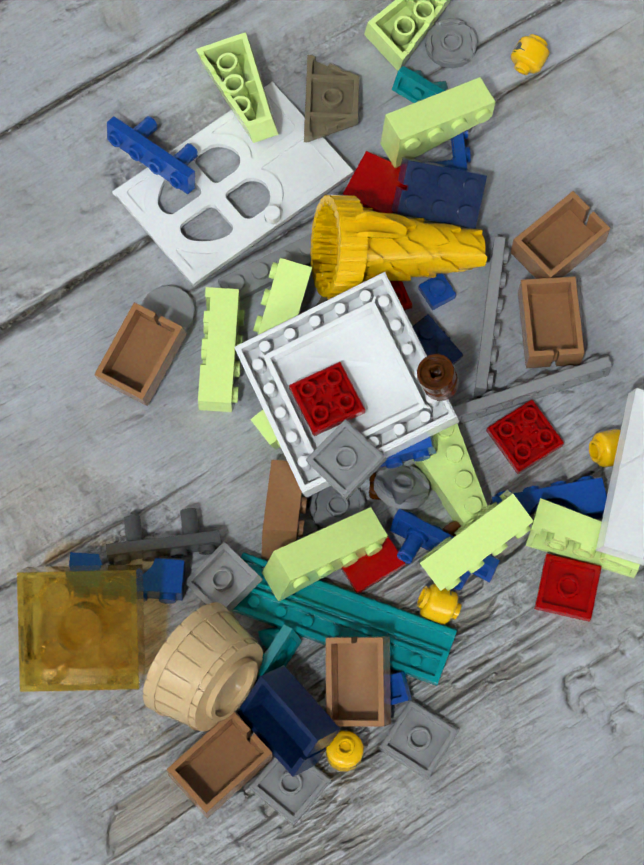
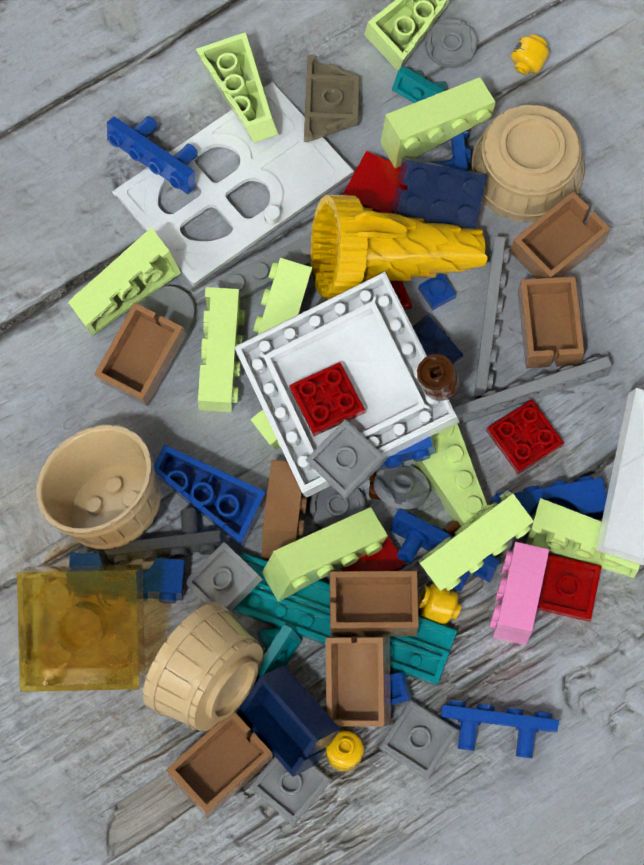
yellow head [589,429,621,468] -> none
none -> tan piece [36,425,161,549]
none -> yellowish green wedge [68,227,181,336]
none -> blue wedge [154,445,267,548]
none -> medium nougat piece [329,571,418,637]
none -> blue plate [440,700,559,759]
none -> tan piece [470,105,584,222]
none -> bright pink piece [489,542,549,645]

